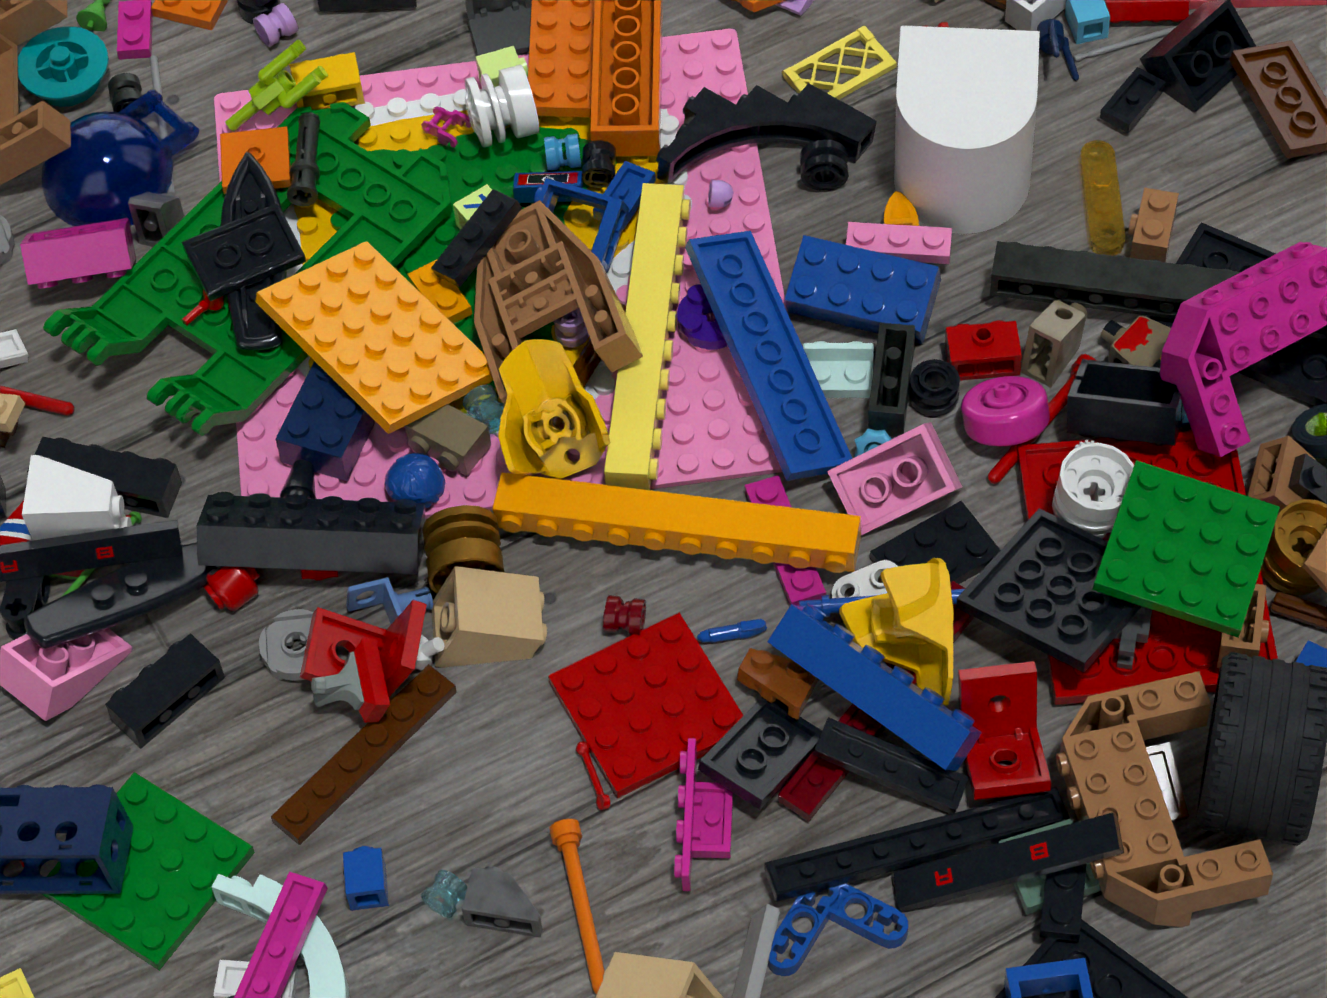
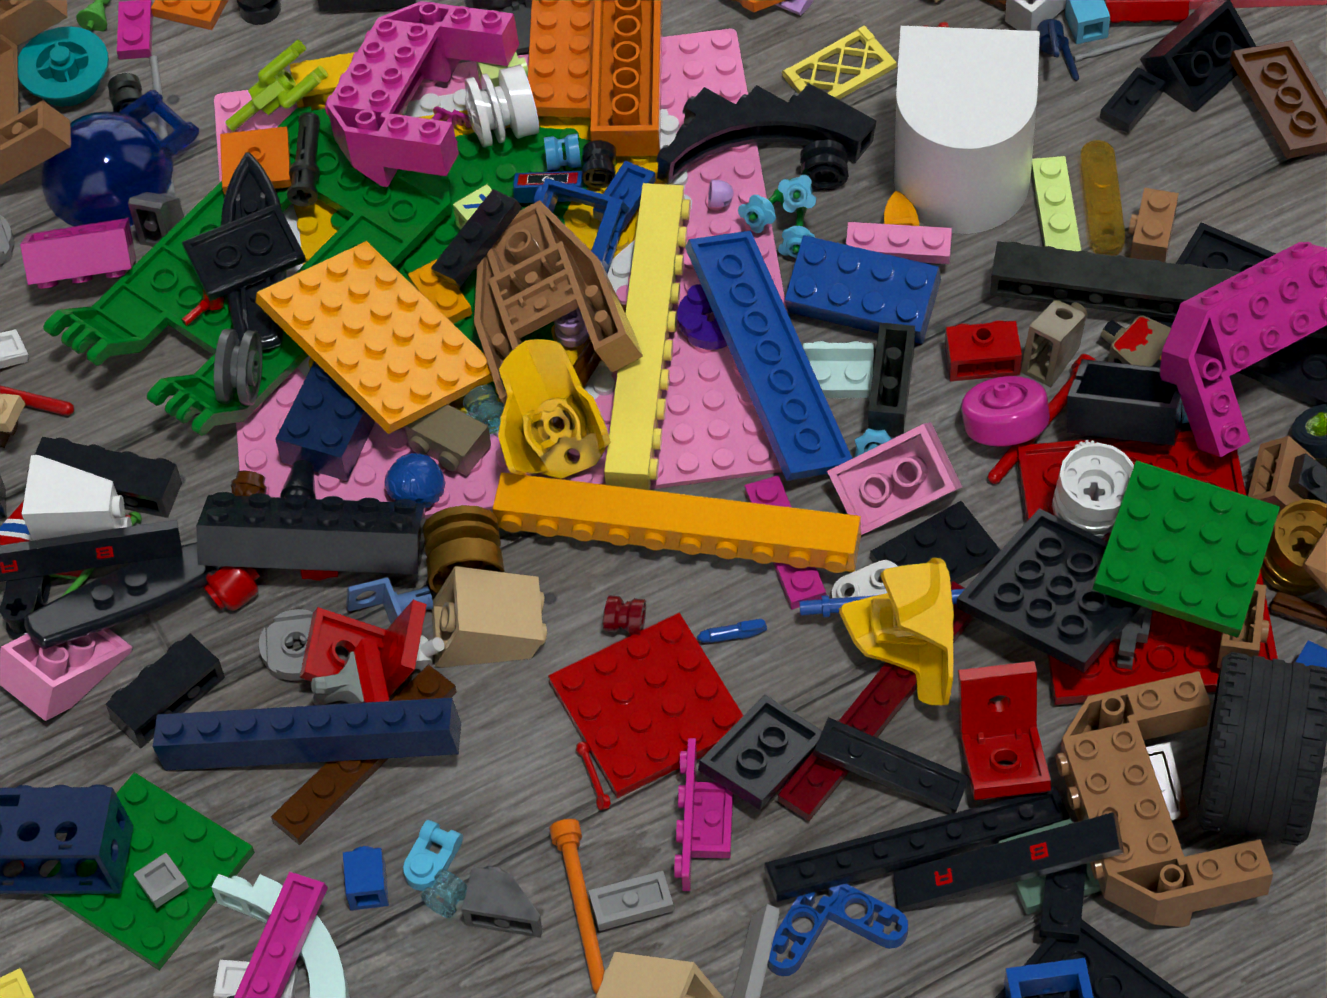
lavender wheel [253,3,298,47] -> none
dark orange wing [737,648,819,719] -> none
blue brick [767,603,982,771] -> none
black wheel [909,359,960,416] -> none
none -> light grey plate [134,853,189,908]
none -> dark blue brick [152,698,461,771]
none -> dark grey wheel [214,329,263,406]
none -> reddish brown plate [231,470,267,496]
none -> dark pink wedge [325,1,519,187]
none -> medium azure plate [403,819,463,891]
none -> light grey plate [588,871,674,931]
none -> medium azure plant [738,175,816,258]
none -> yellowish green plate [1031,156,1081,251]

